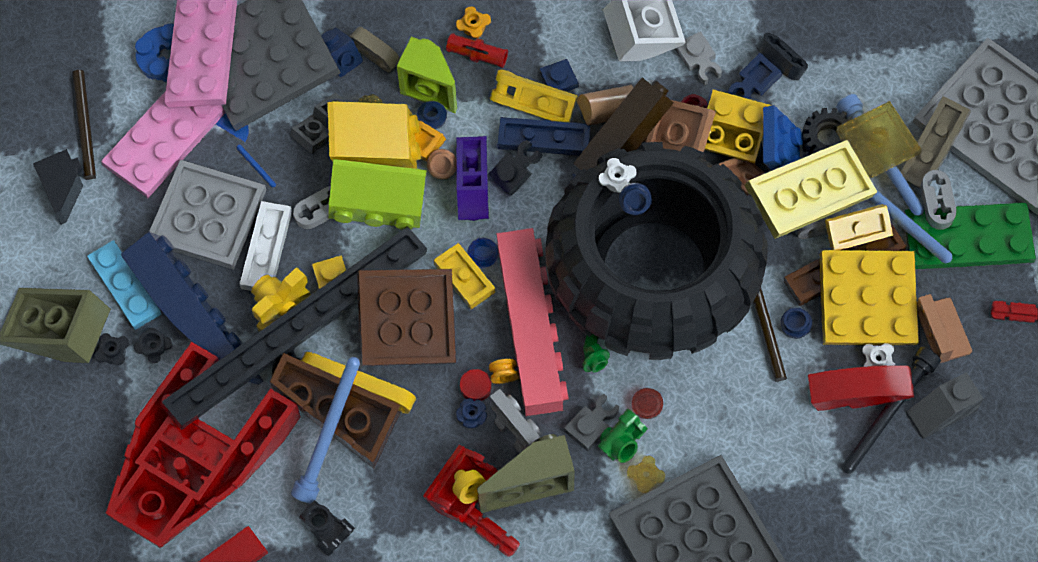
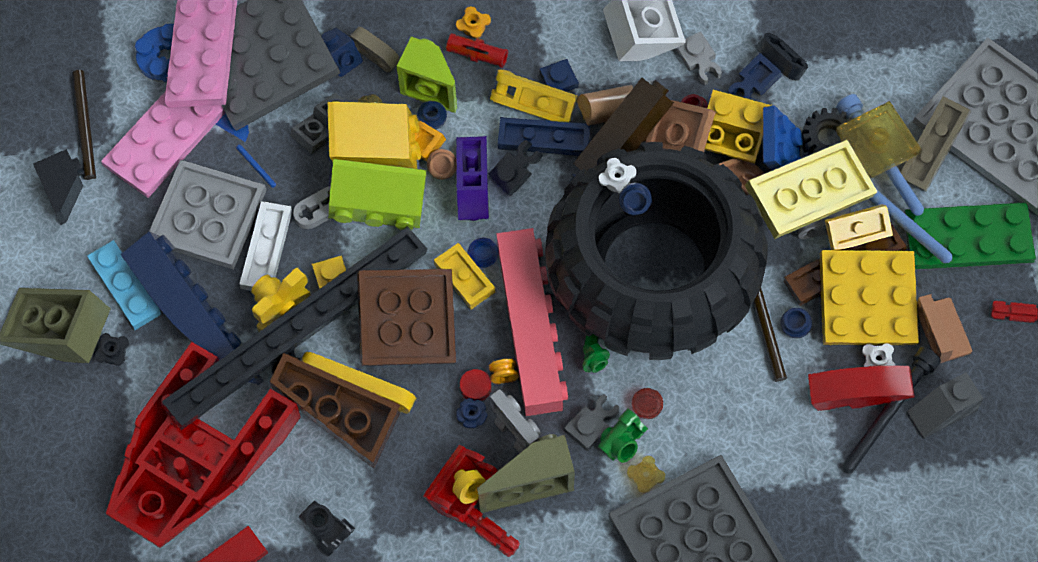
black plate [134,328,172,363] -> none
medium blue piece [291,357,360,503] -> none
light grey beam [920,170,956,230] -> none

